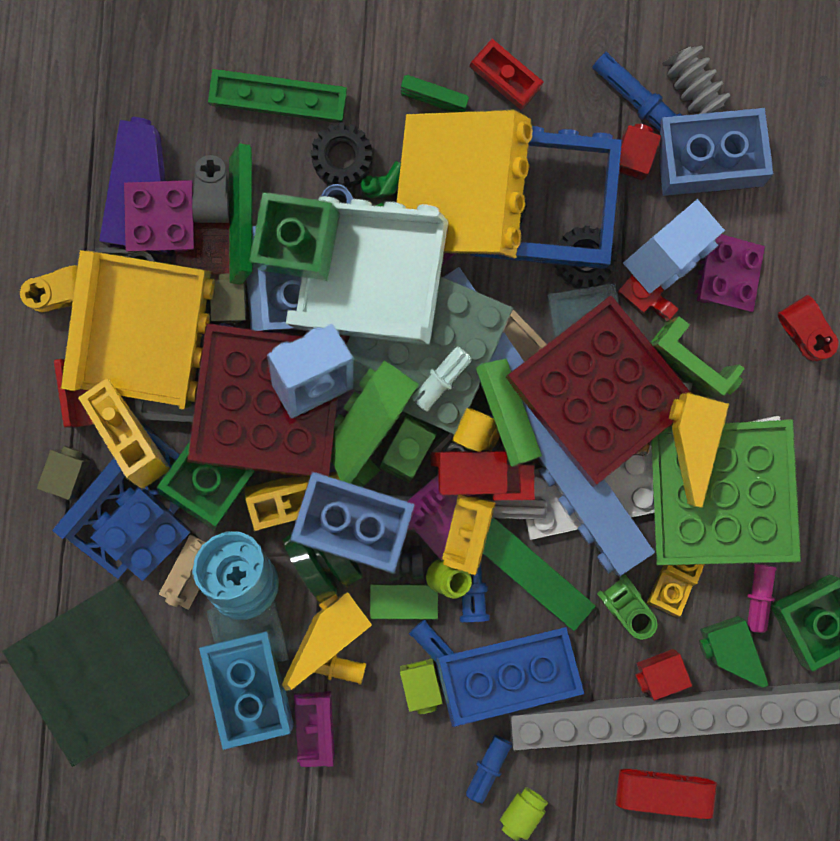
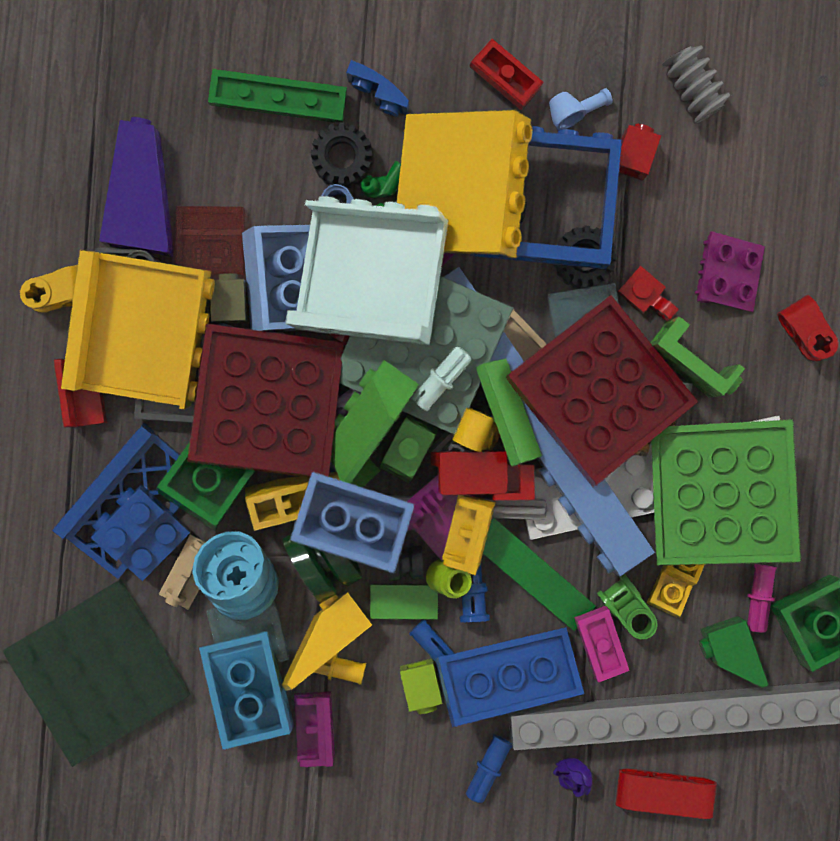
olive brick [37,446,91,500] -> none
yellow slope [78,378,170,489] -> none
magenta hinge [124,180,194,253] -> none
dark grey piece [192,155,229,223] -> none
green tile [229,143,253,285] -> none
green brick [250,192,340,281] -> none
light blue brick [268,324,353,419] -> none
green tile [401,75,469,112] -> none
lime brick [500,787,548,841] -> none
blue pin [592,51,683,132] -> none
light blue brick [623,199,725,294] -> none
red brick [635,649,692,701] -> none
medium blue slope [659,108,773,196] -> none
yellow slope [669,393,729,508] -> none
none -> blue slope [346,60,409,117]
none -> light blue bar [549,88,613,130]
none -> dark purple plate [553,758,593,797]
none -> dark pink plate [574,606,630,683]

